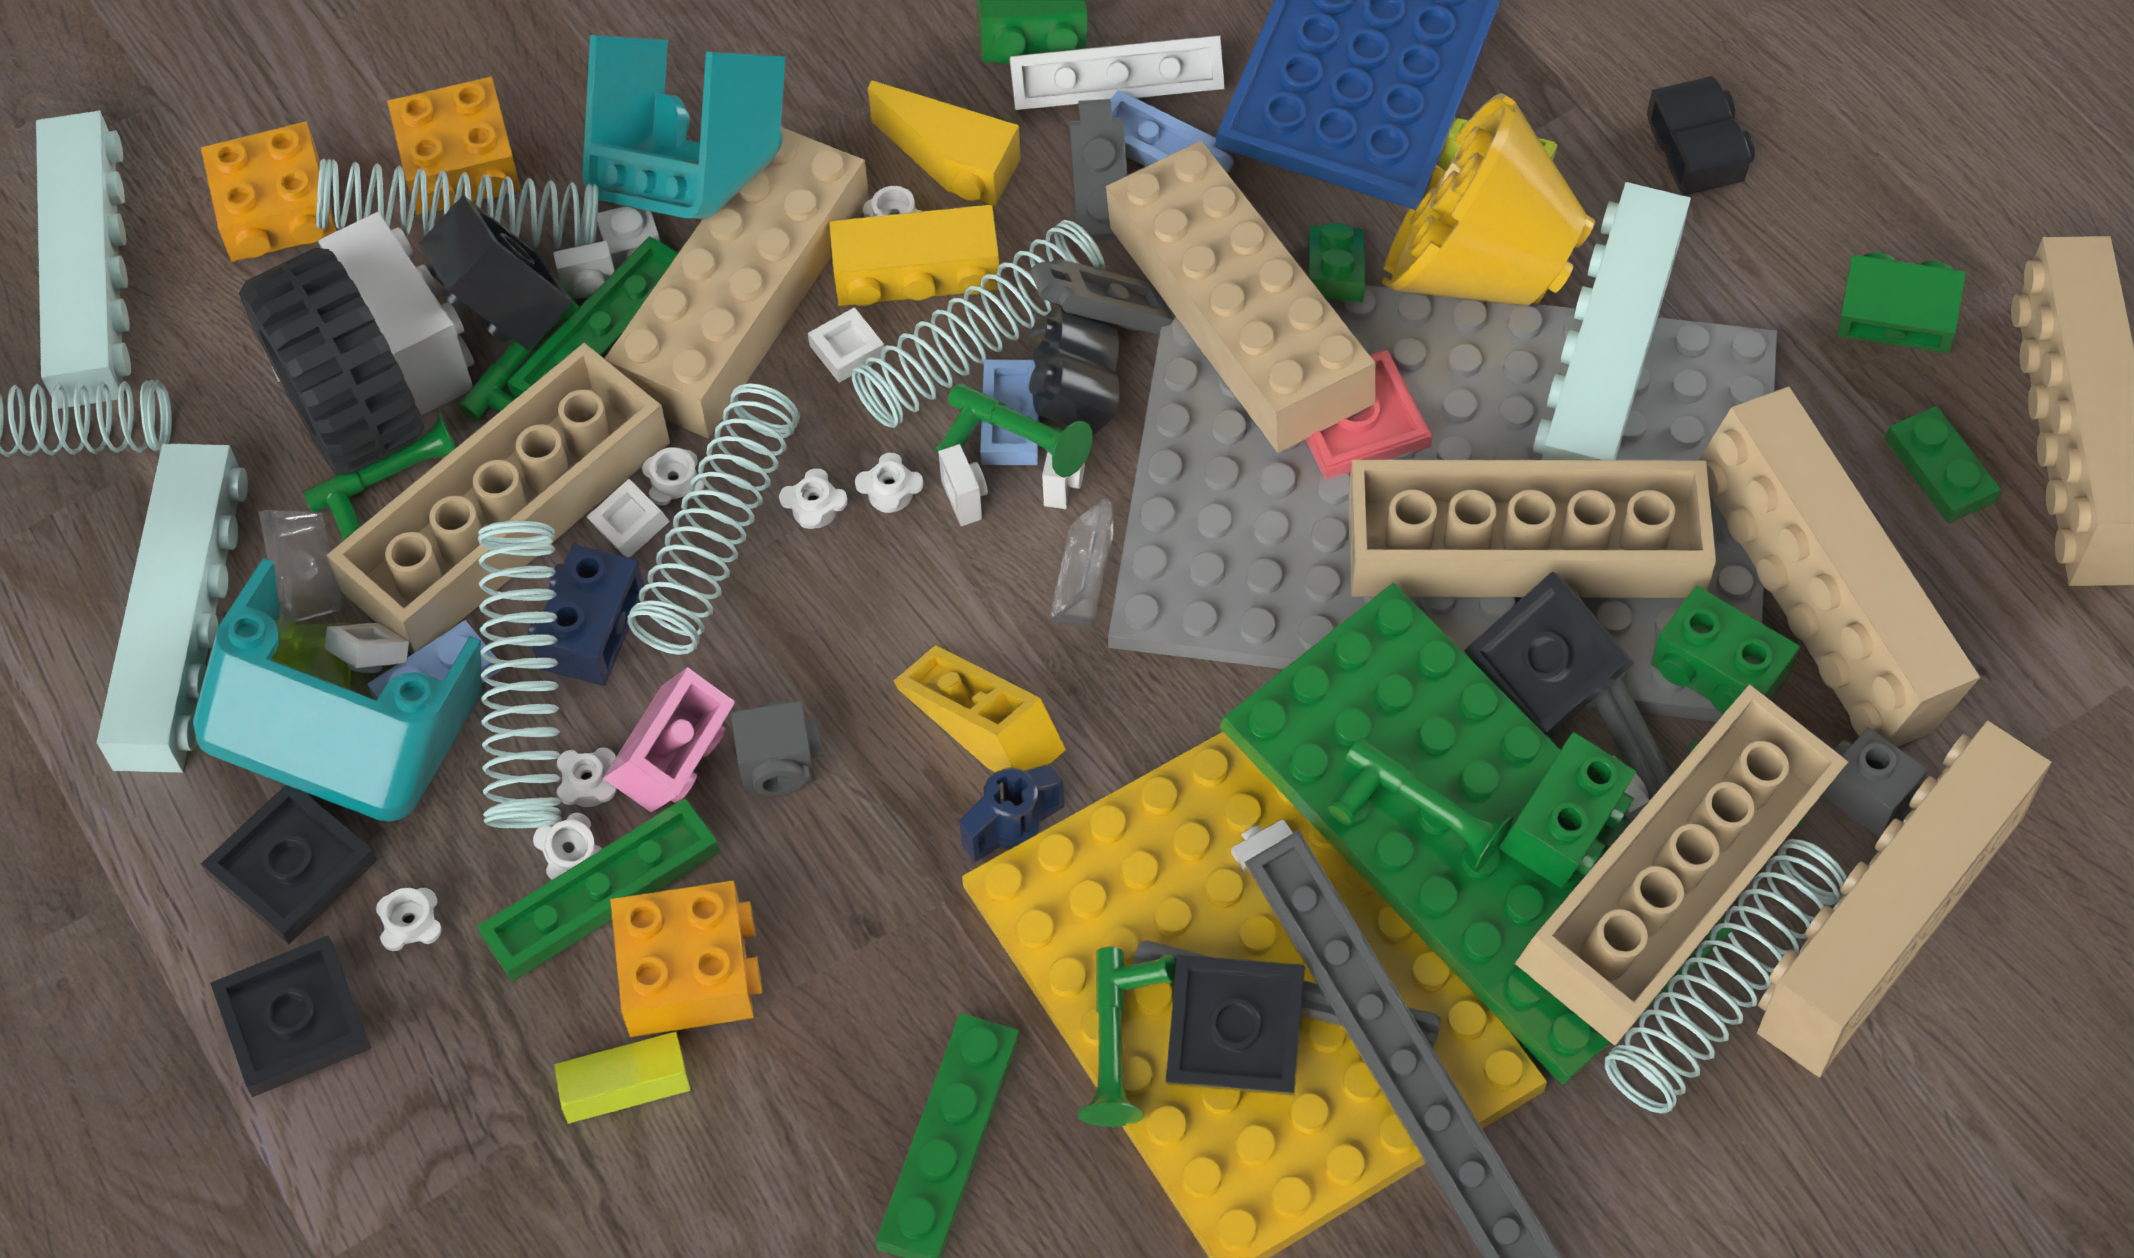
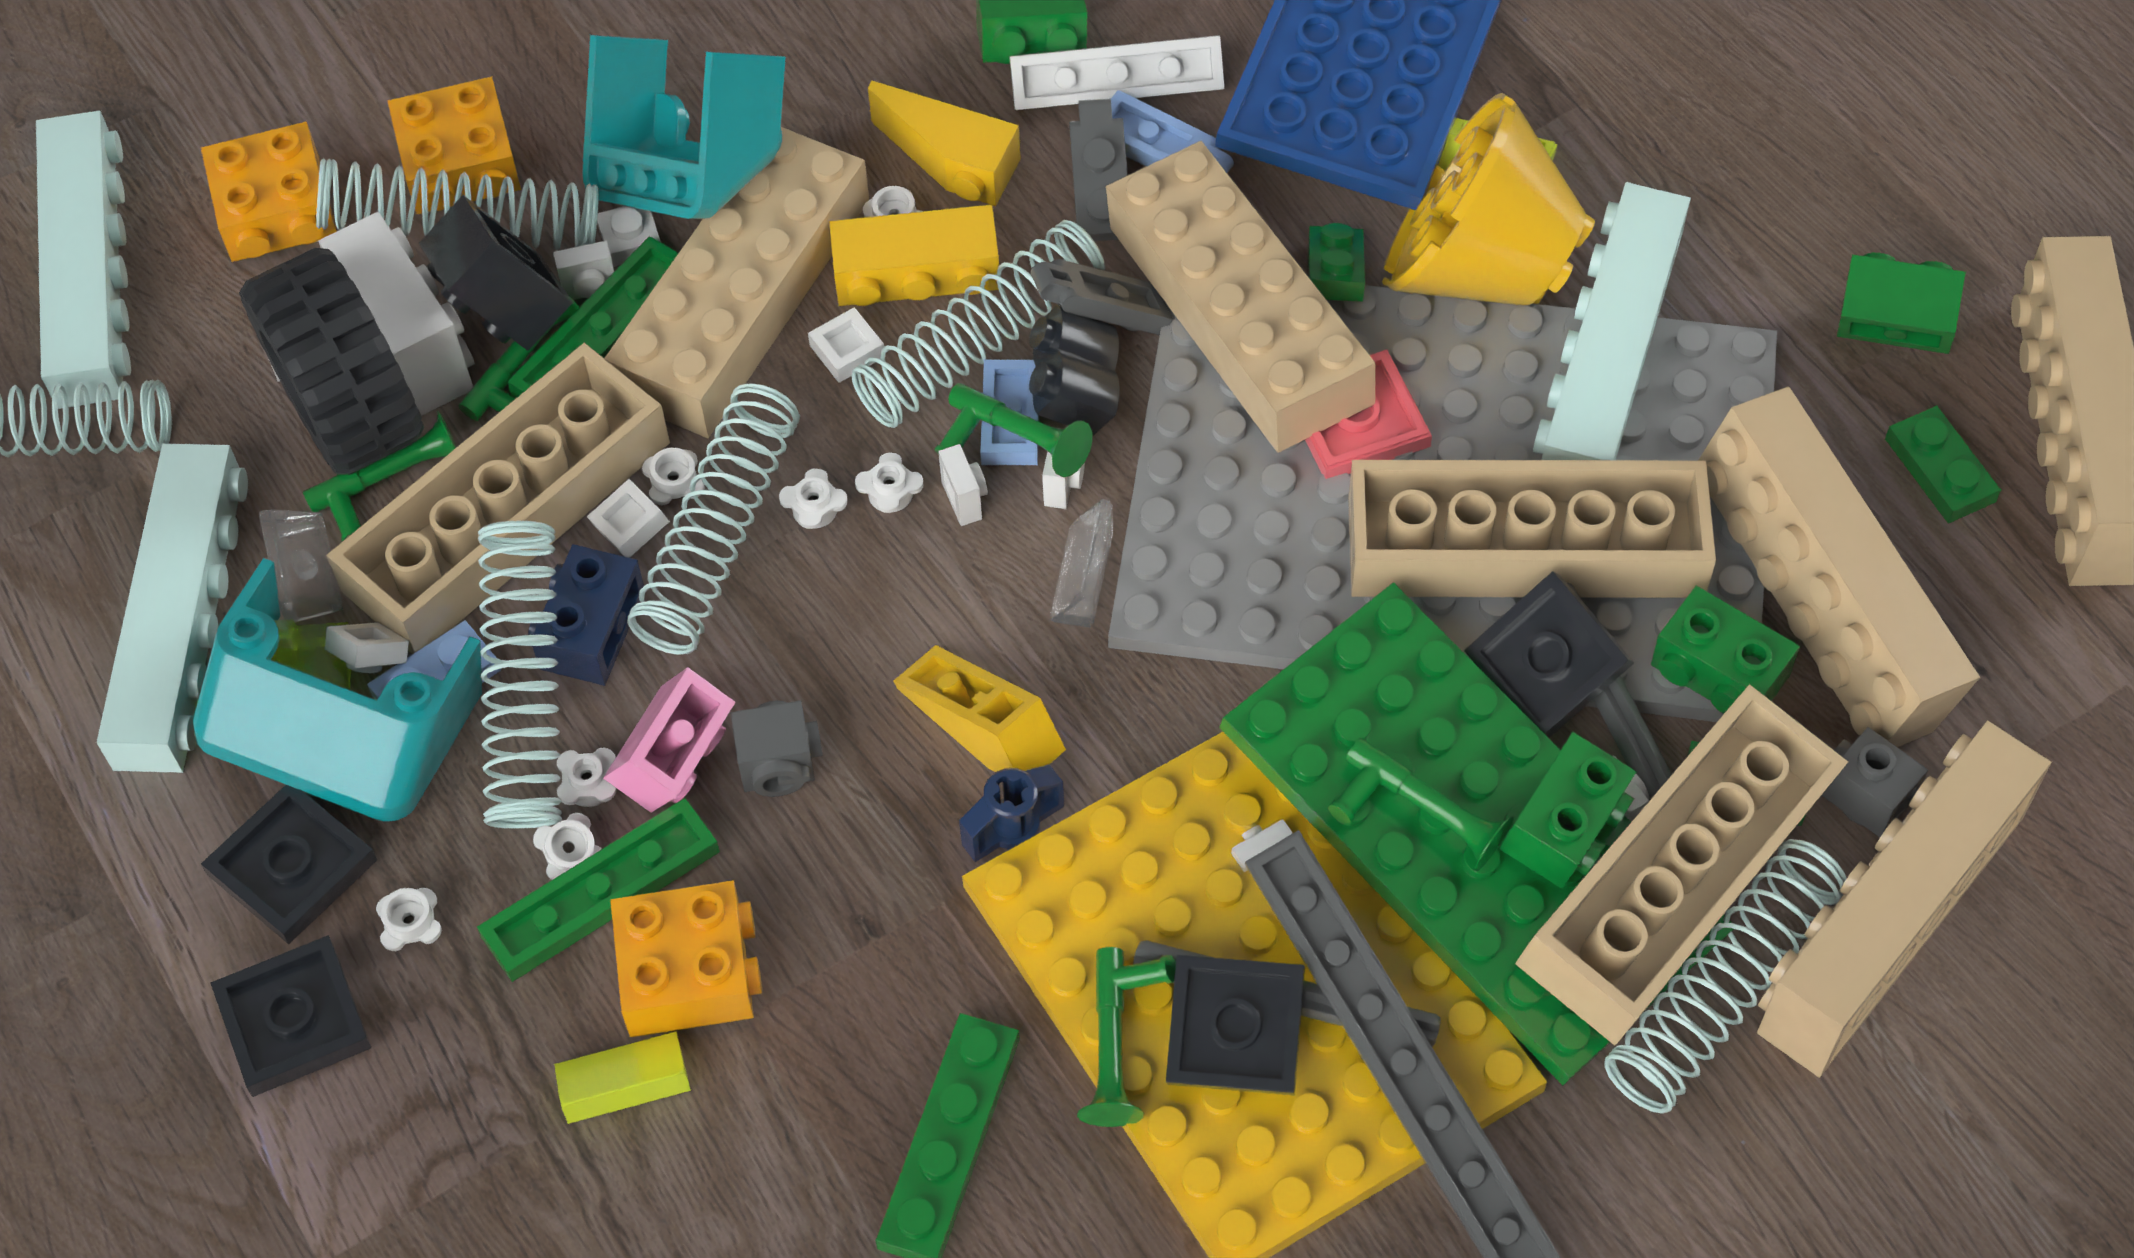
black brick [1647,76,1755,196] -> none

